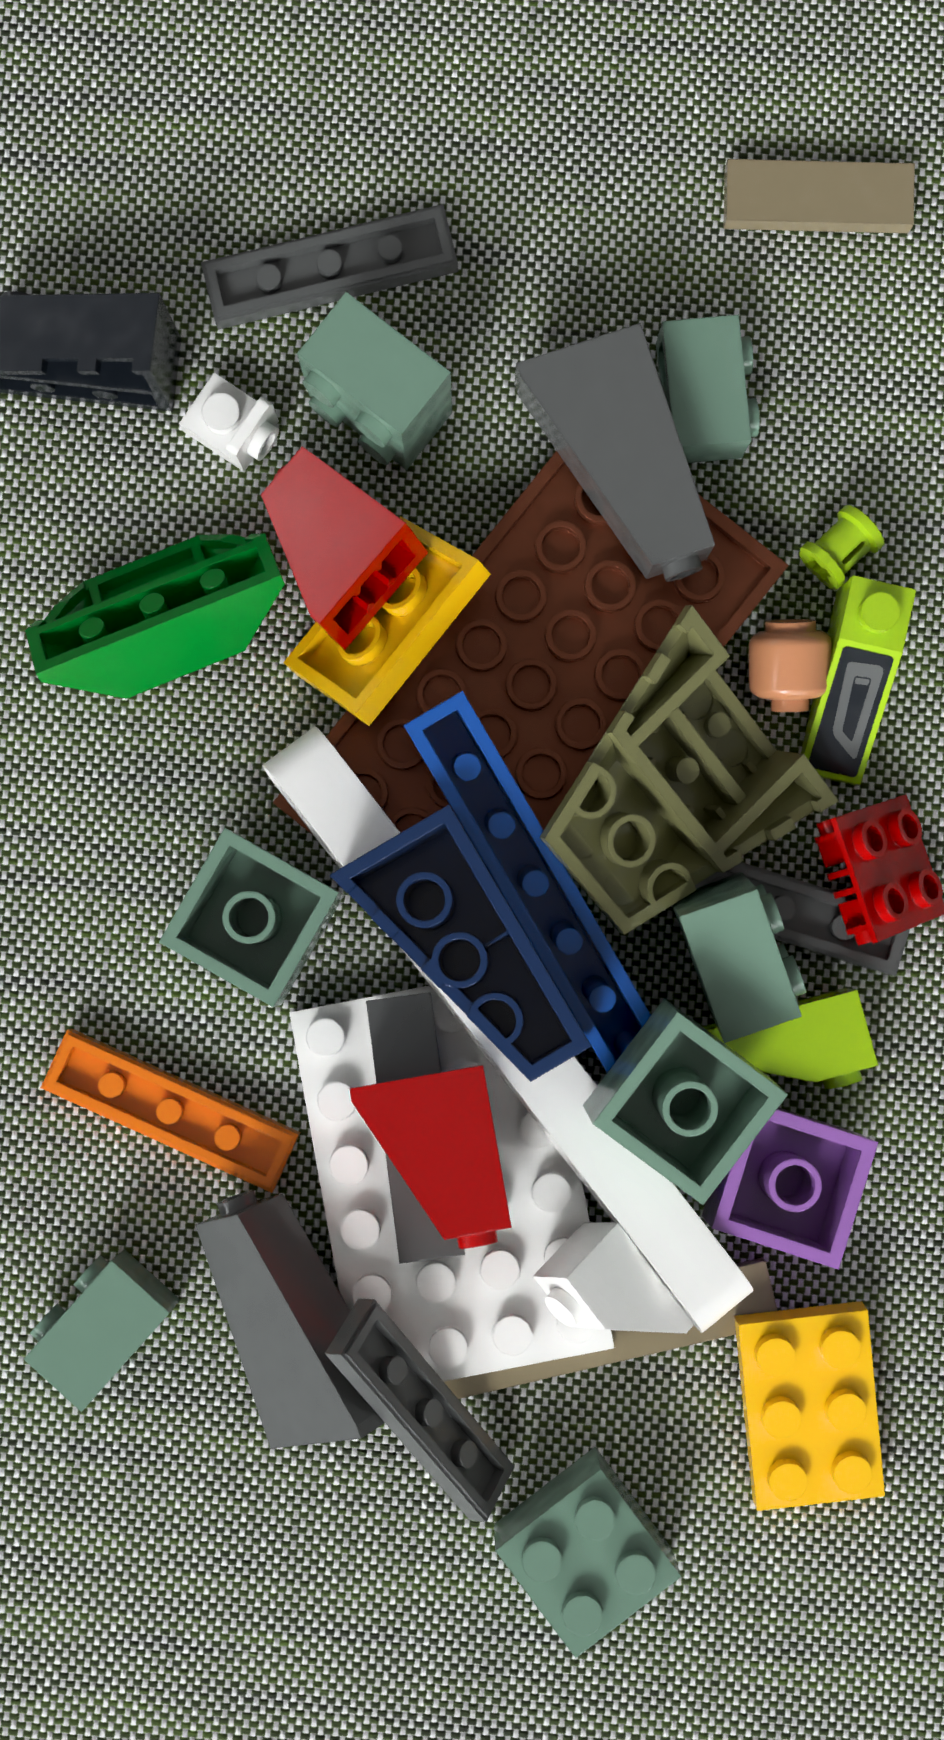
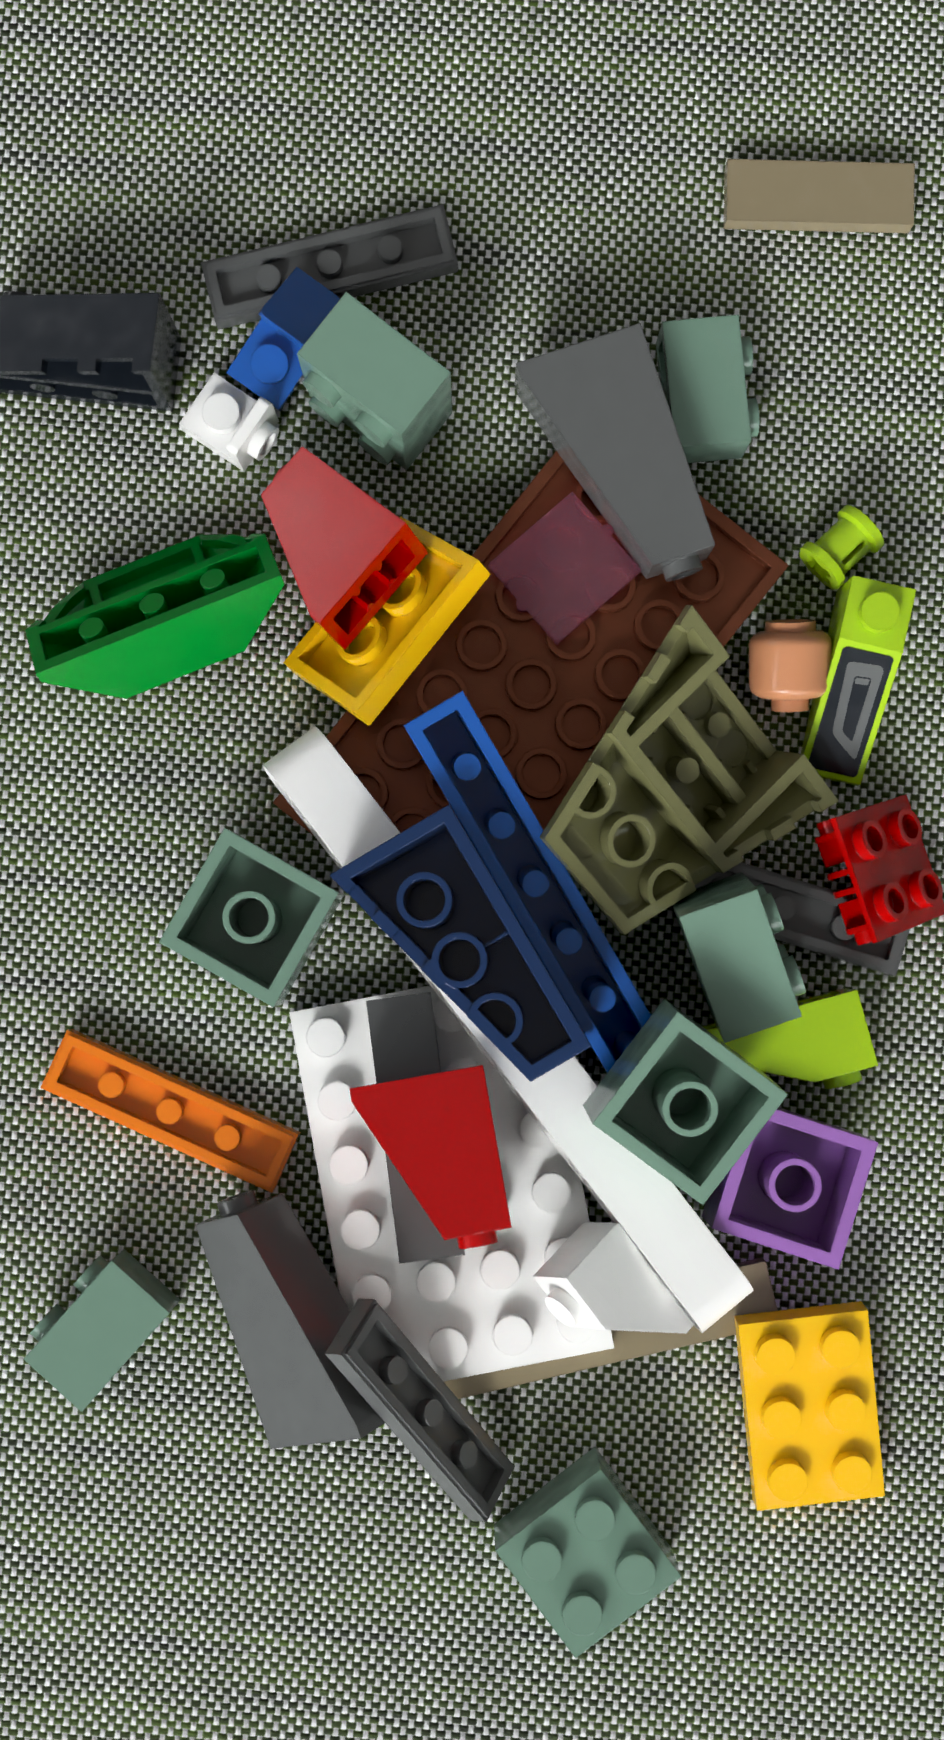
none -> blue slope [226,267,341,411]
none -> clear pink piece [488,492,642,645]

